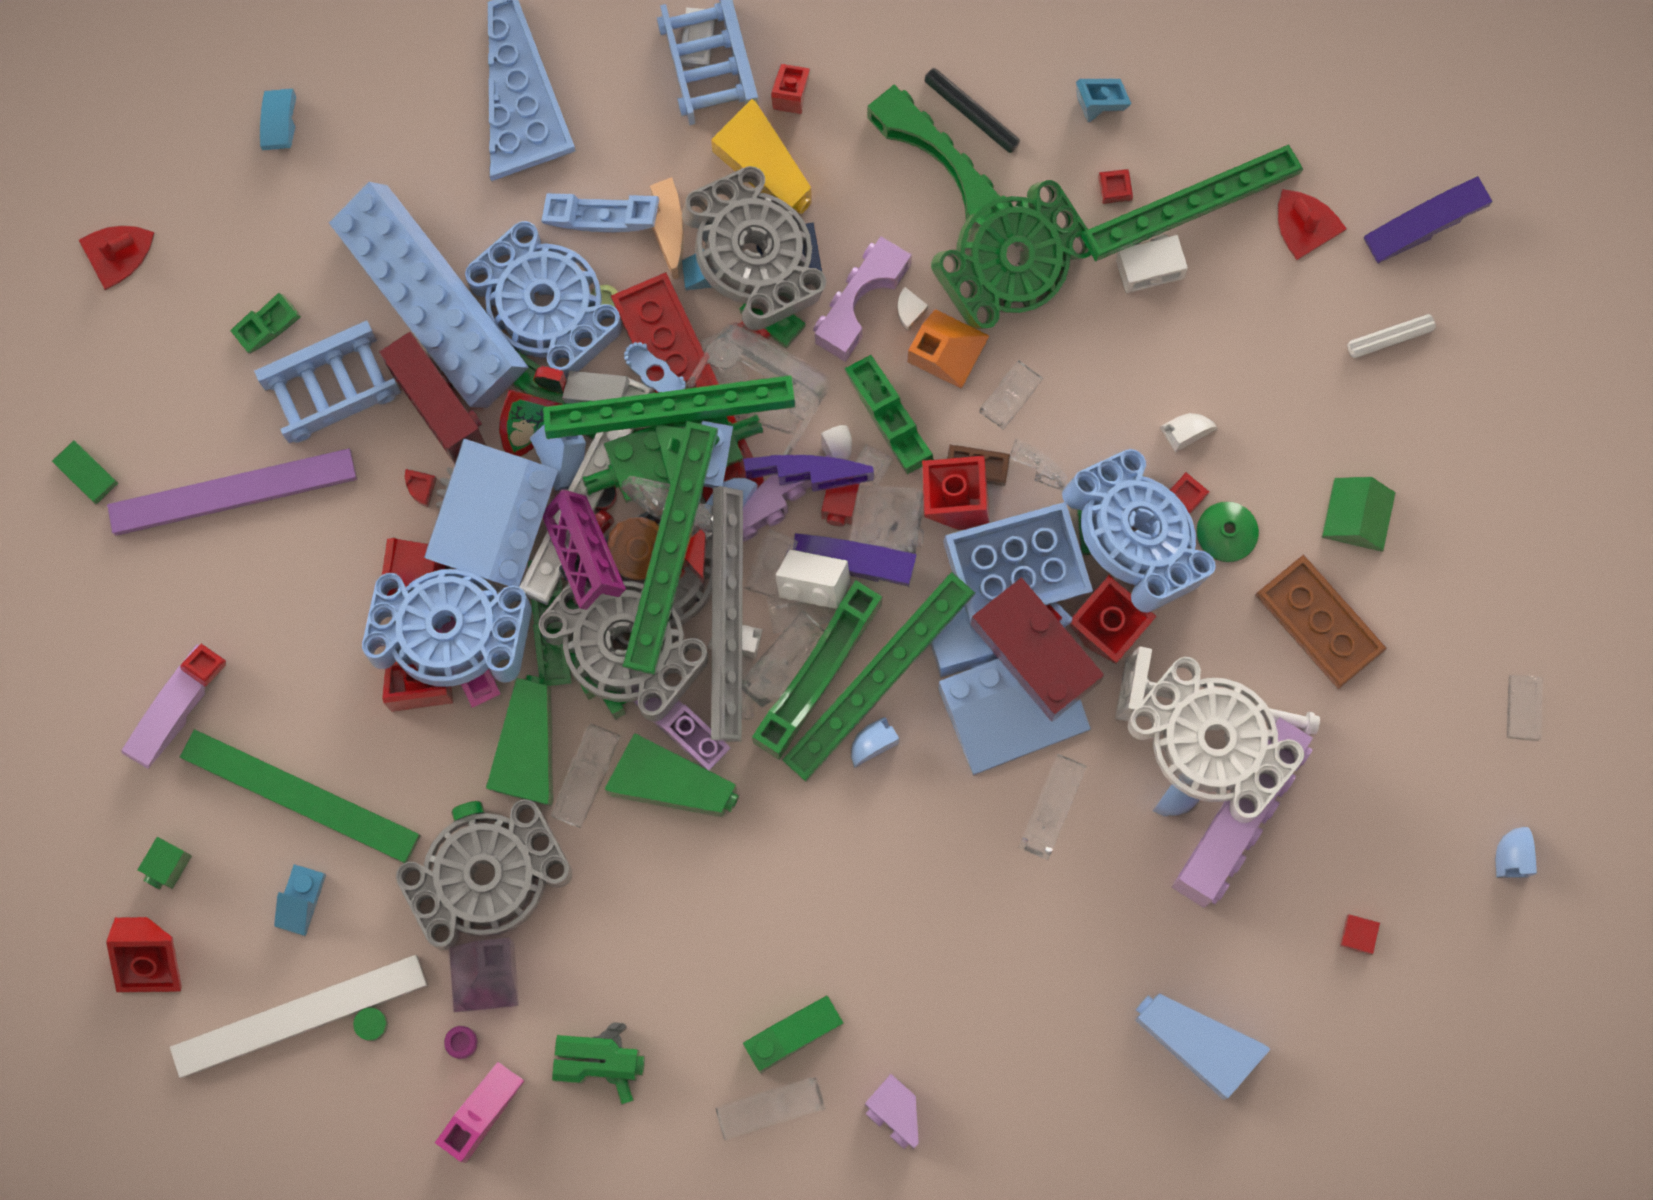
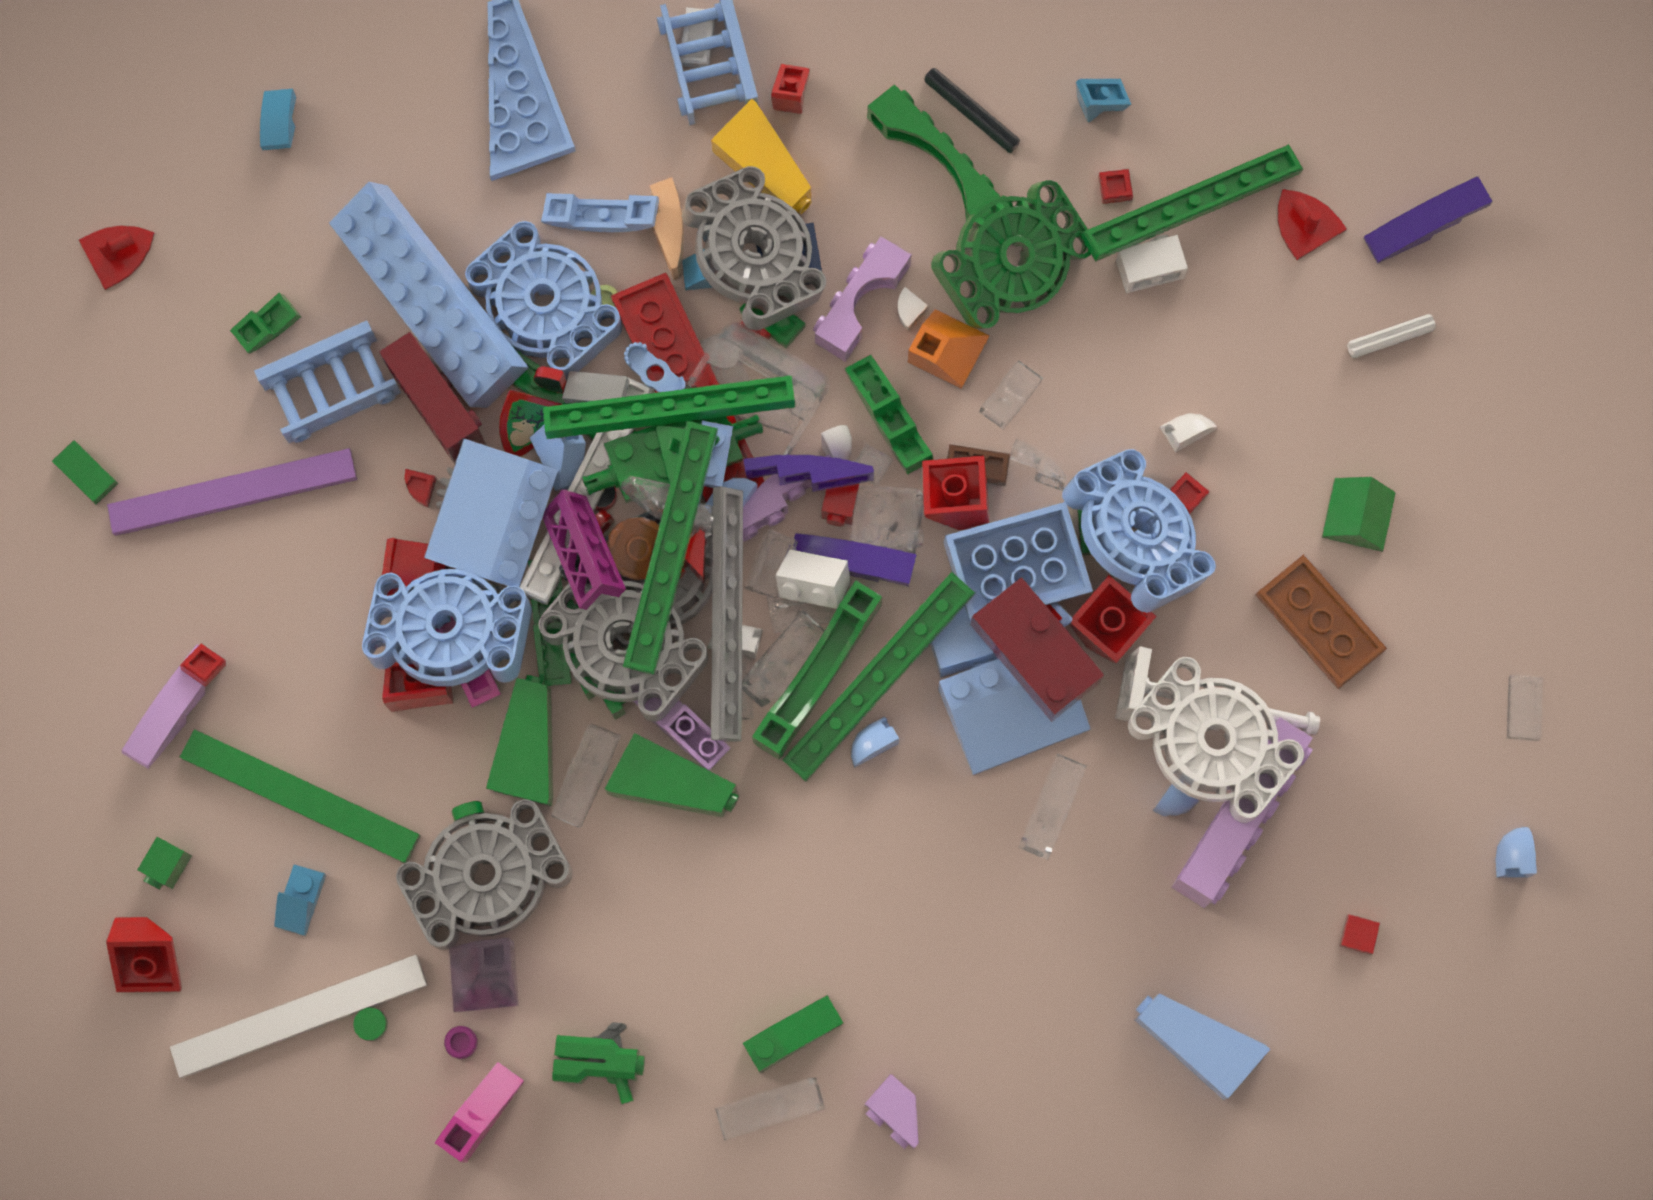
green dish [1196,502,1259,562] -> none

